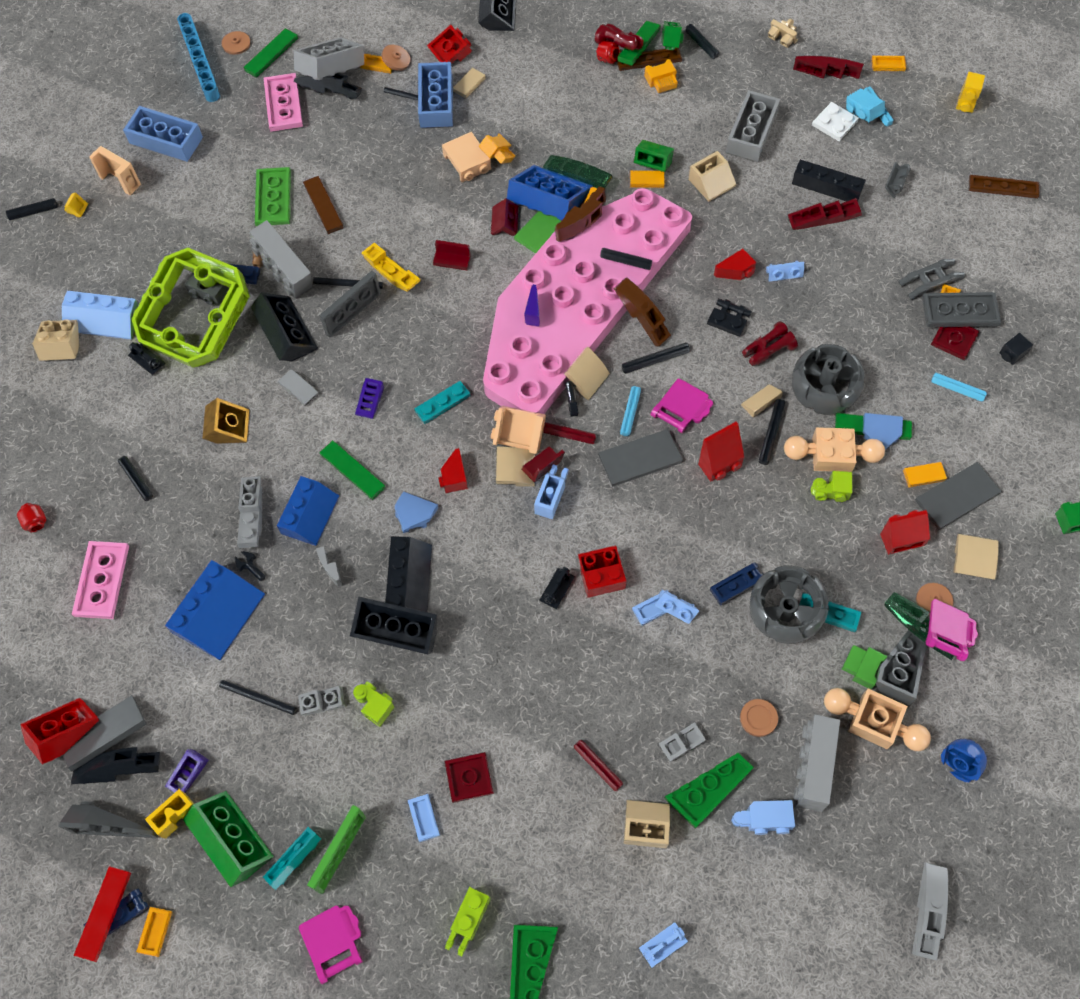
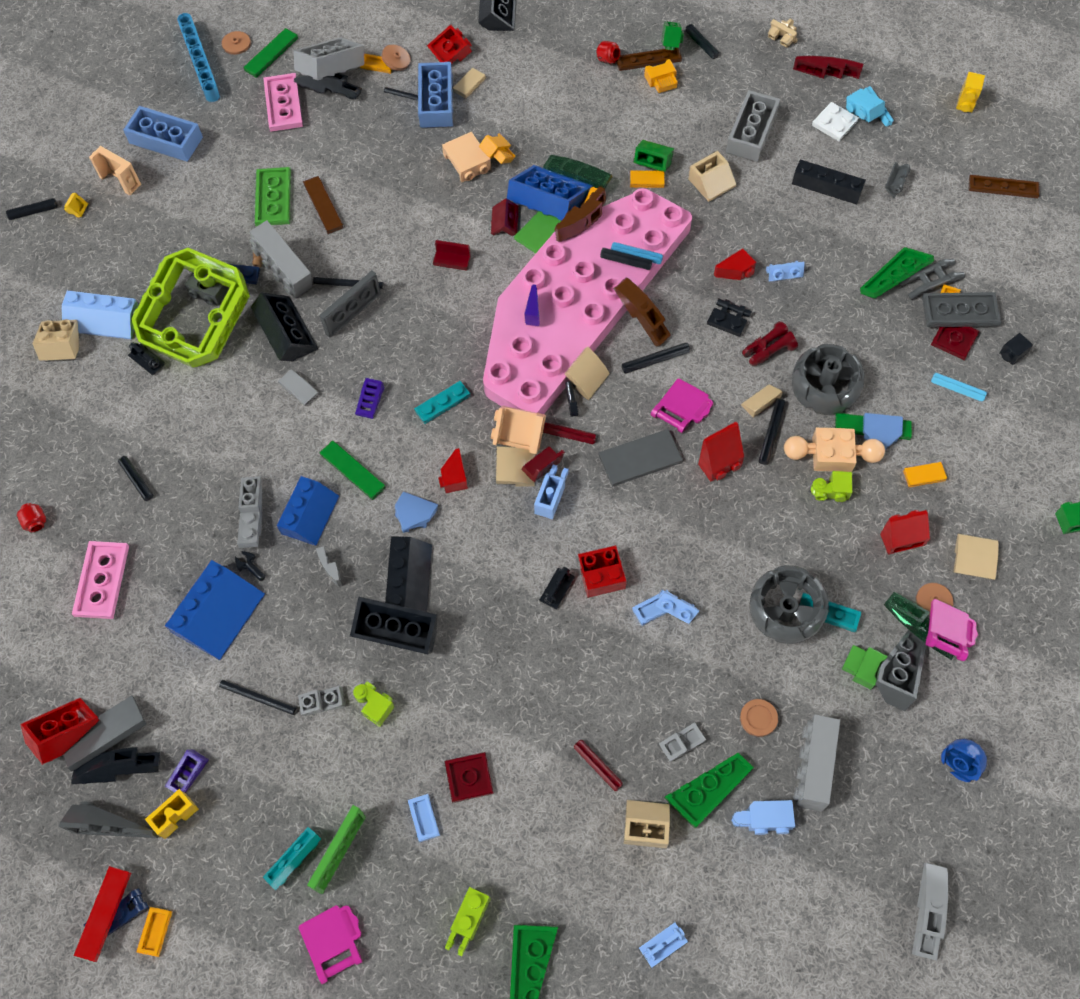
green slope [183,791,274,887] -> none
pearl gold slope [202,398,249,444] -> none
yellow slope [361,243,421,292] -> none
dark red piece [594,23,644,50] -> none
green tile [618,21,661,66] -> none
medium azure axle [620,386,641,436] -> none
dark blue plate [710,562,764,606] -> none
dark red slope [788,198,862,230] -> none
light nougat brick [824,688,931,751] -> none
light orange tile [871,55,906,71] -> none
dark grey tile [915,462,1002,530] -> none
none -> dark azure axle [611,242,663,264]
none -> green wing [860,247,934,299]

